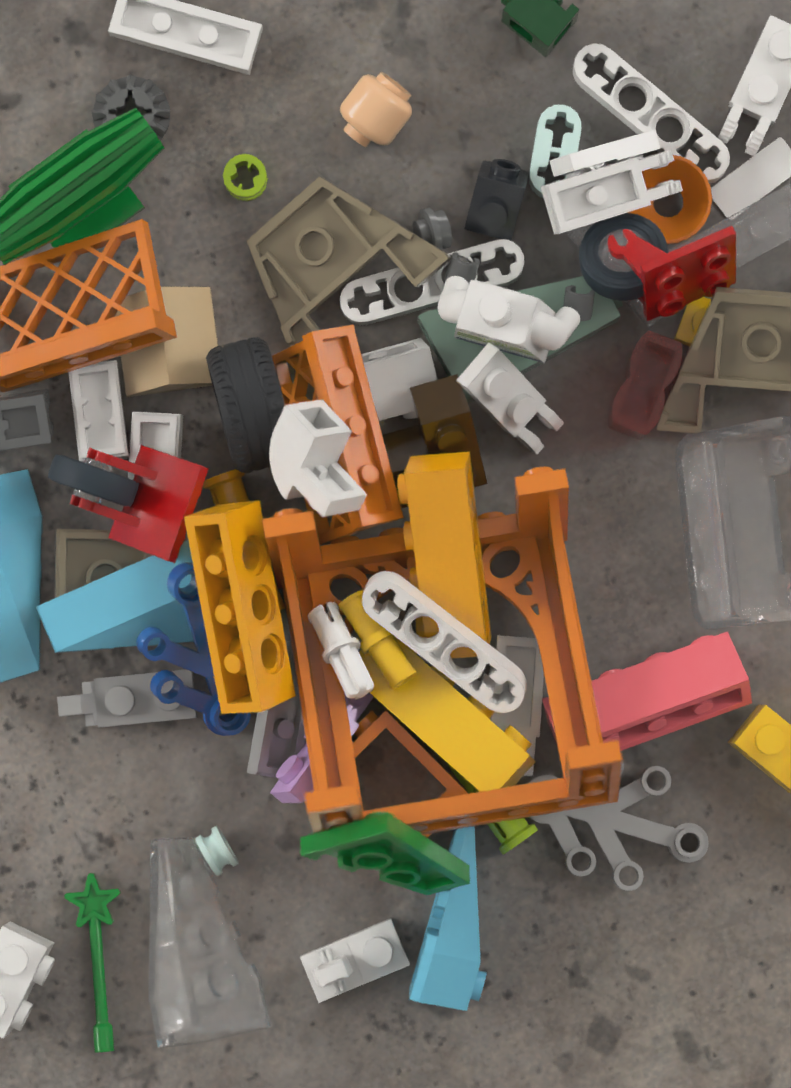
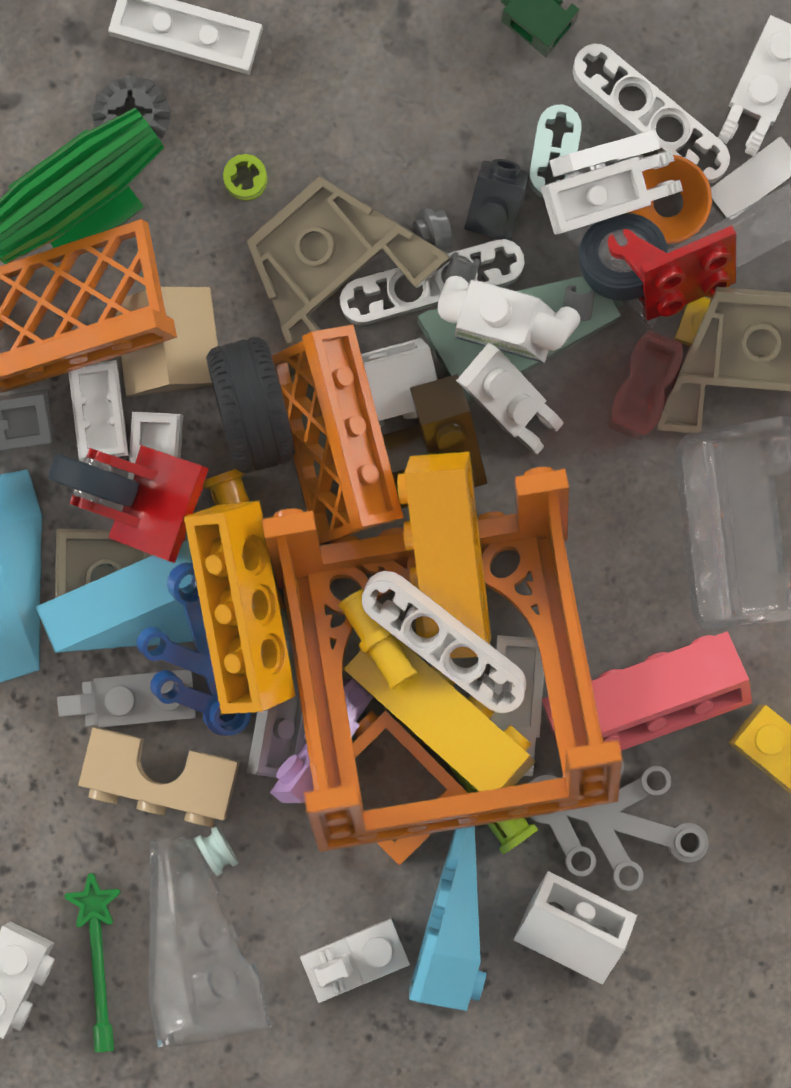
white brick [269,400,367,517] -> none
green wing [300,812,470,895] -> none
white axle [308,602,374,699] -> none
light nougat head [340,72,412,147] -> none
none -> tan arch [78,727,240,827]
none -> white brick [514,871,637,985]

